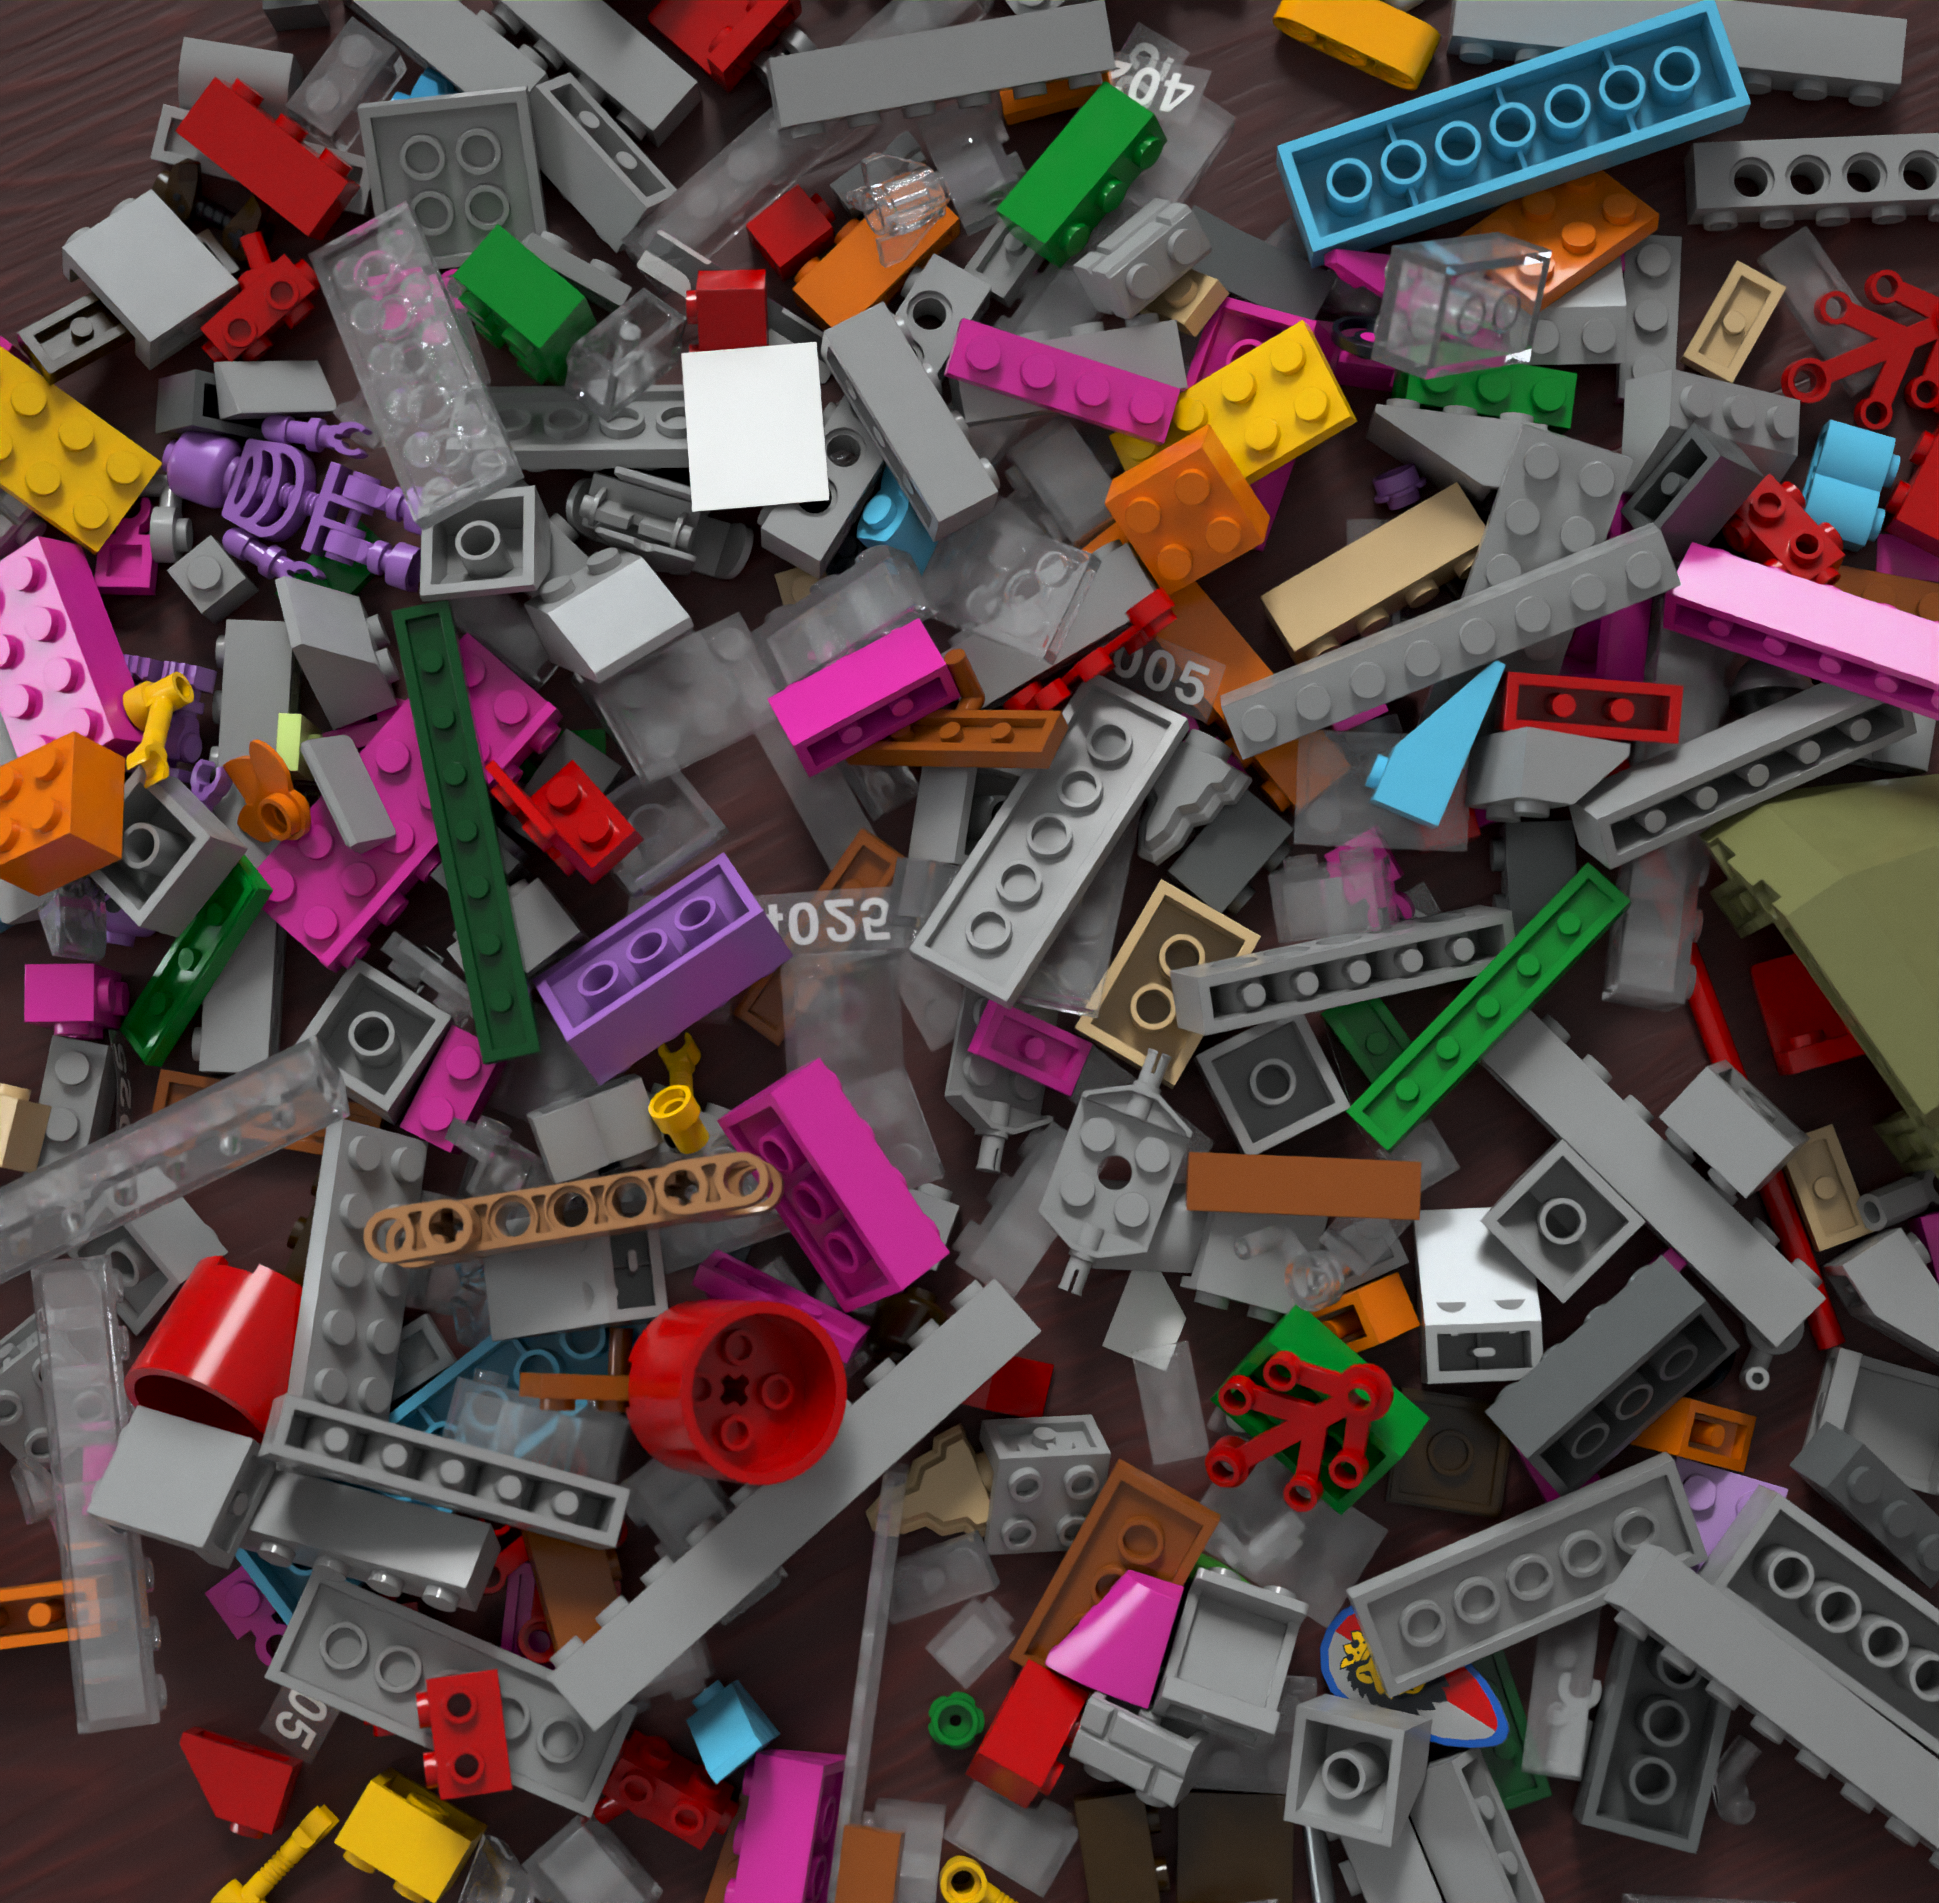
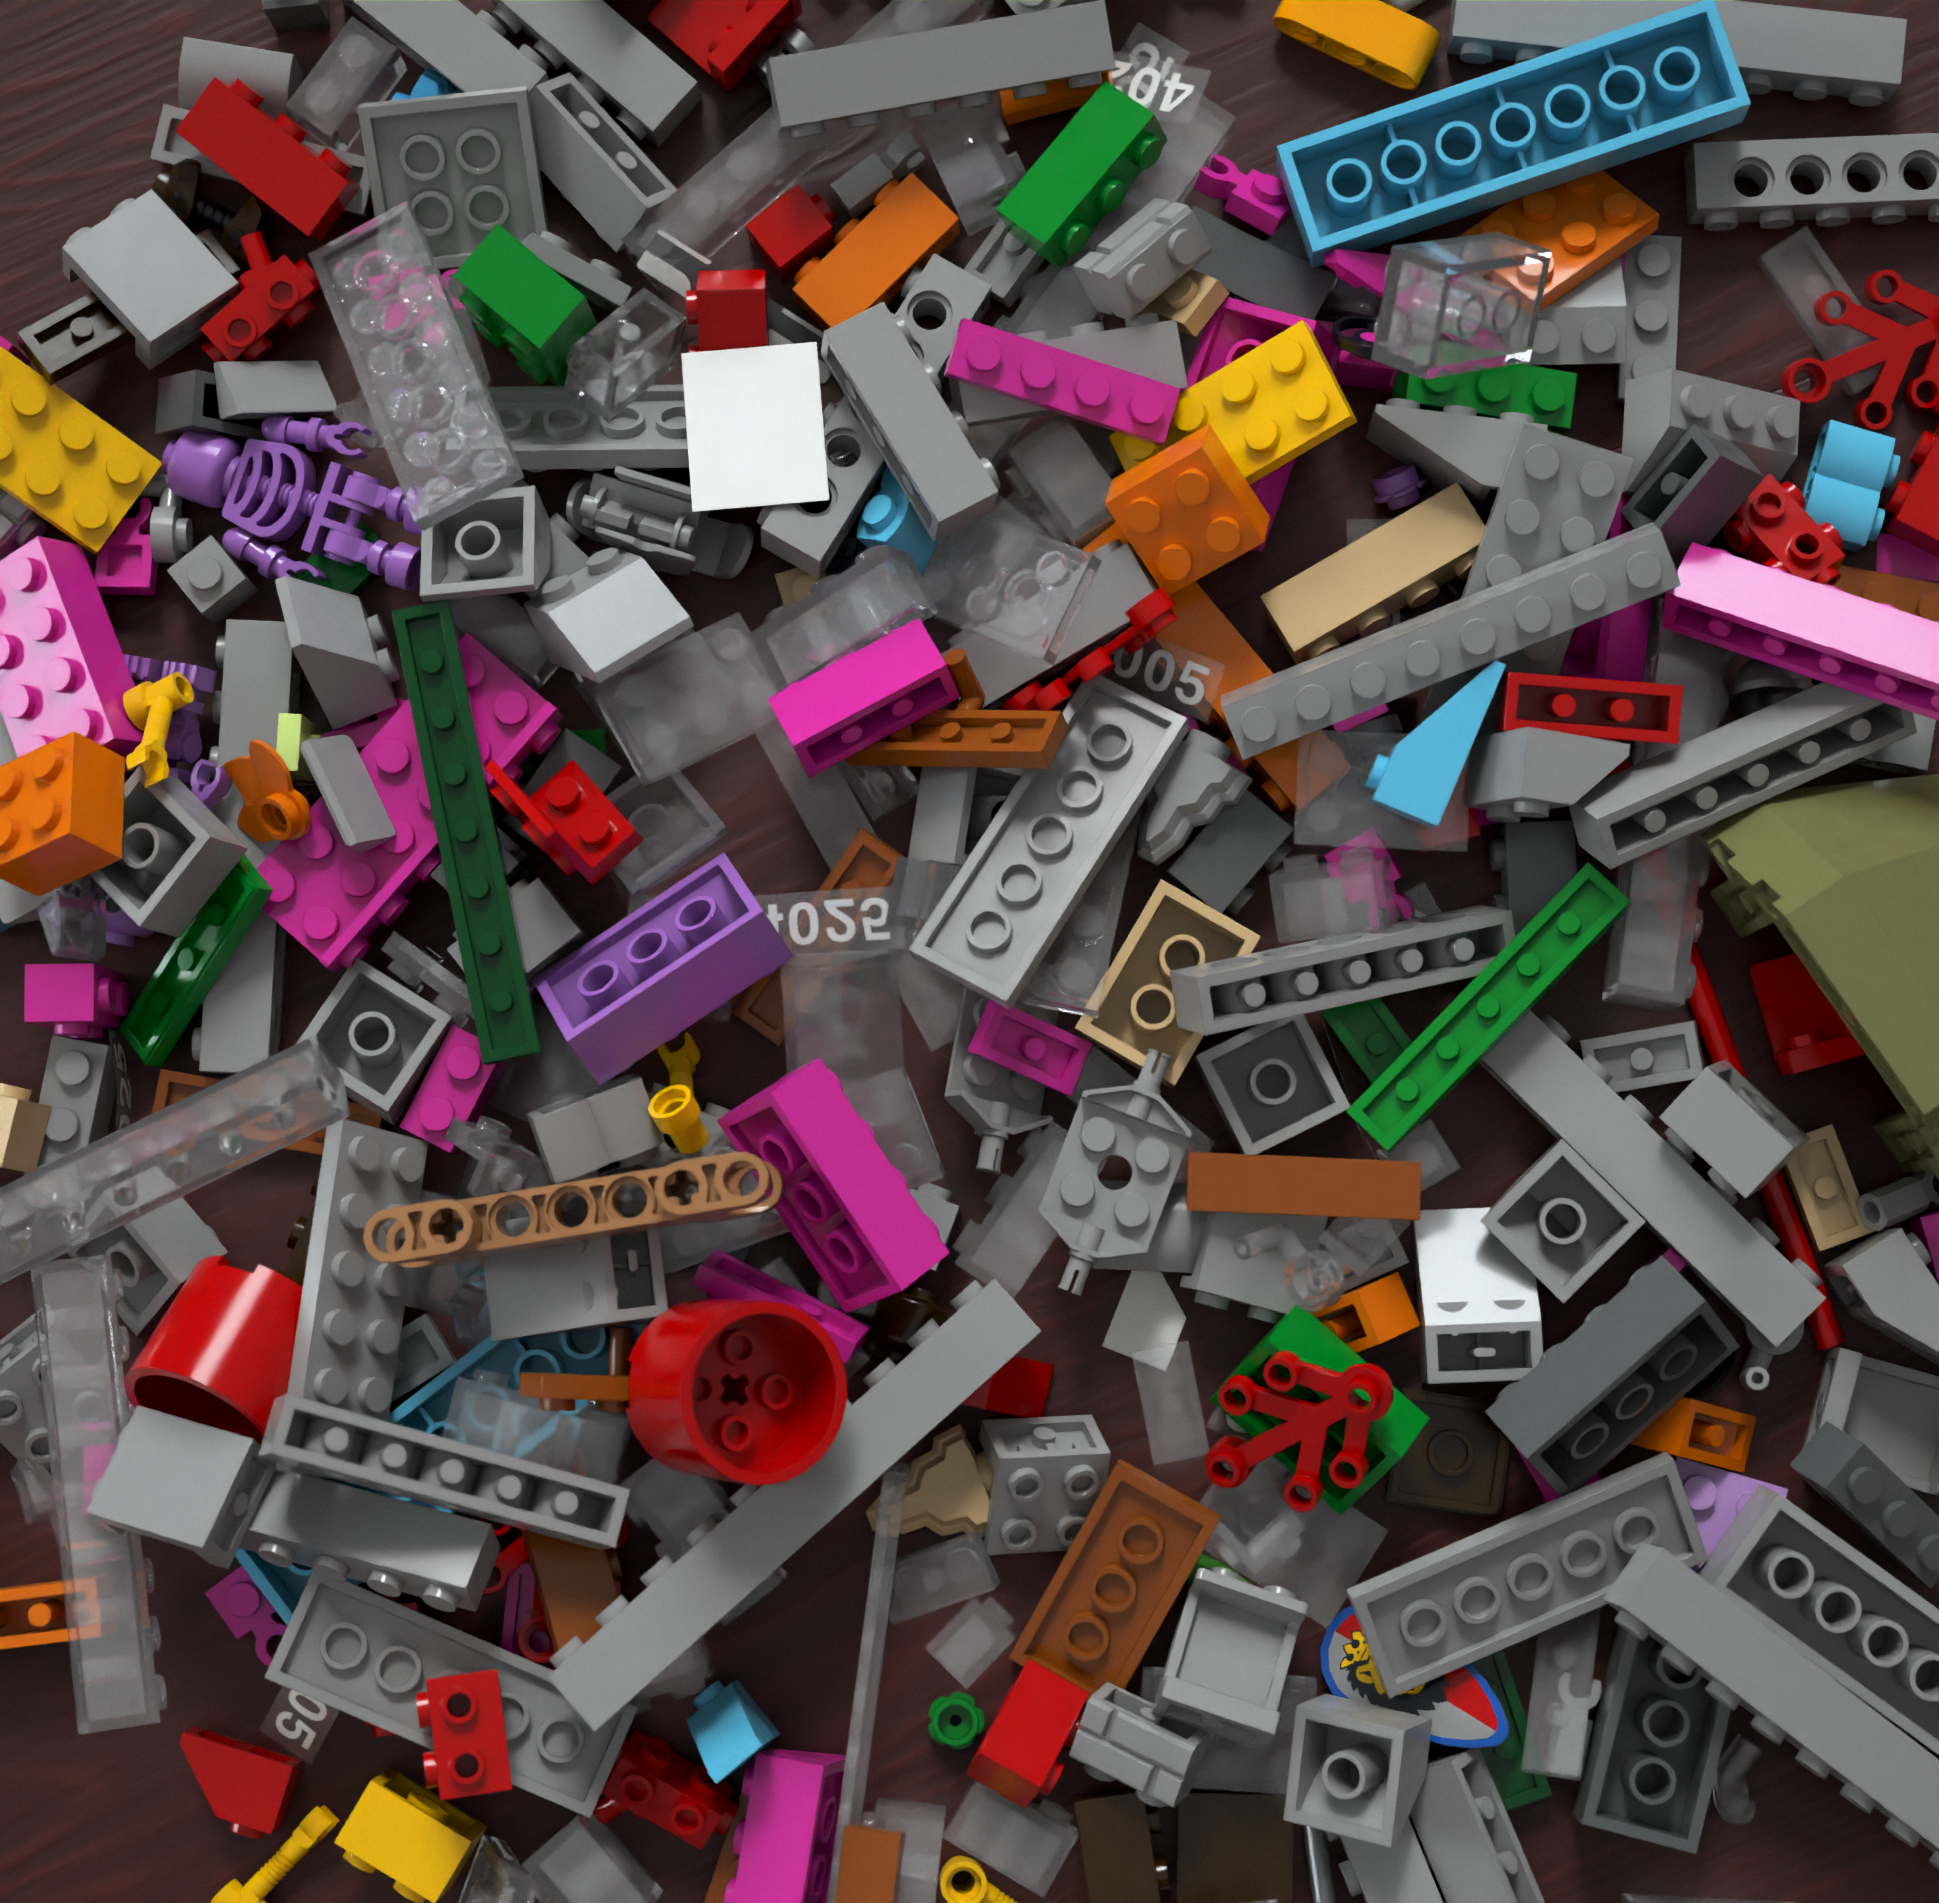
clear brick [846,153,950,267] -> none
dark pink slope [1045,1569,1184,1709] -> none
tan plate [1679,260,1787,383] -> none
none -> dark pink plate [1194,154,1293,236]
none -> light grey plate [1580,1020,1705,1093]

